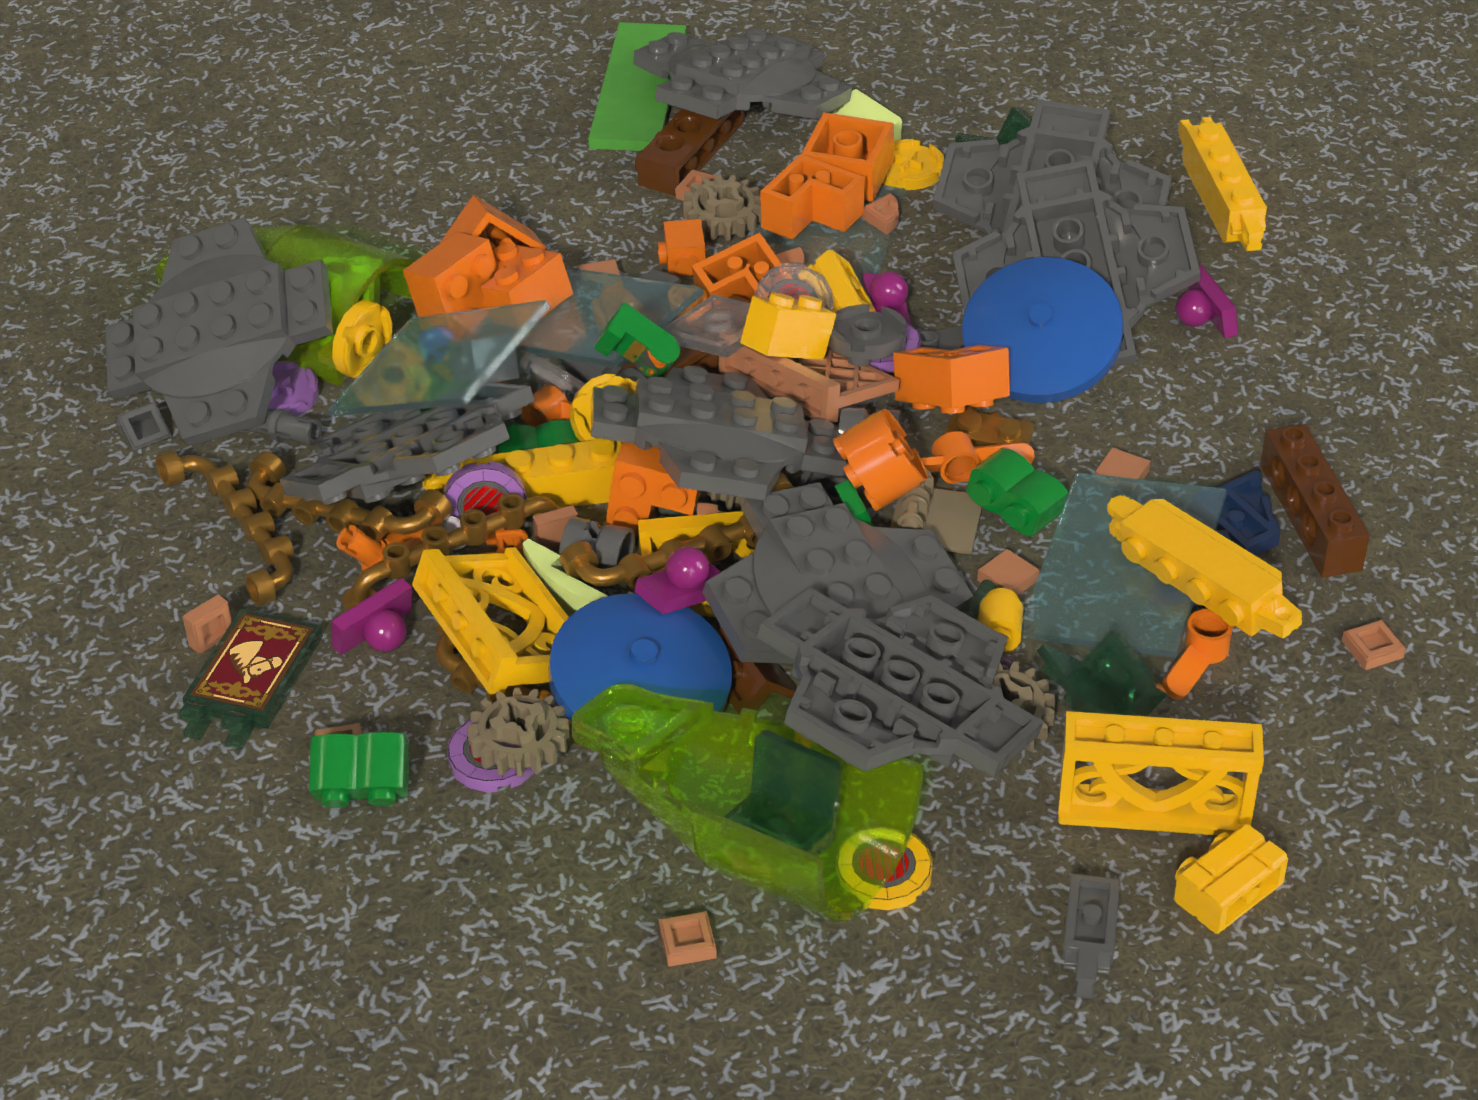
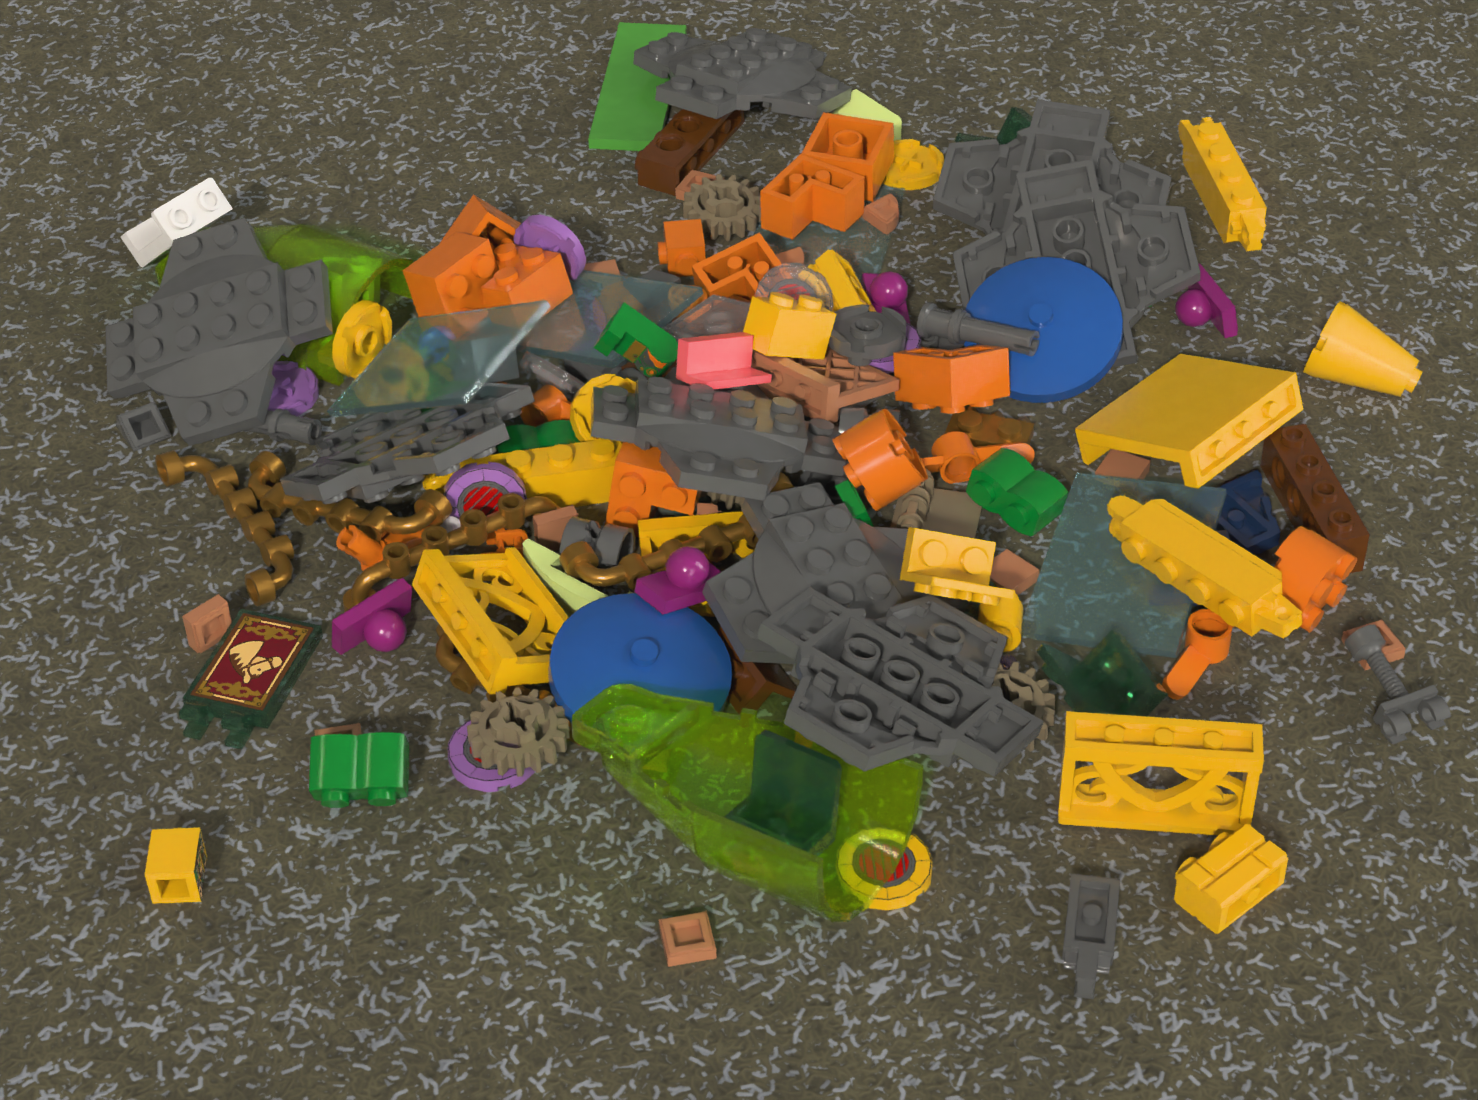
none -> white panel [120,178,233,268]
none -> yellow brick [145,827,207,904]
none -> medium lavender tile [514,214,586,281]
none -> coral panel [676,332,772,389]
none -> yellow bracket [899,527,1016,606]
none -> dark grey pin [917,302,1040,357]
none -> yellow panel [1075,354,1303,489]
none -> orange brick [1274,526,1357,633]
none -> yellow cone [1303,301,1423,397]
none -> dark grey bar [1344,625,1451,744]

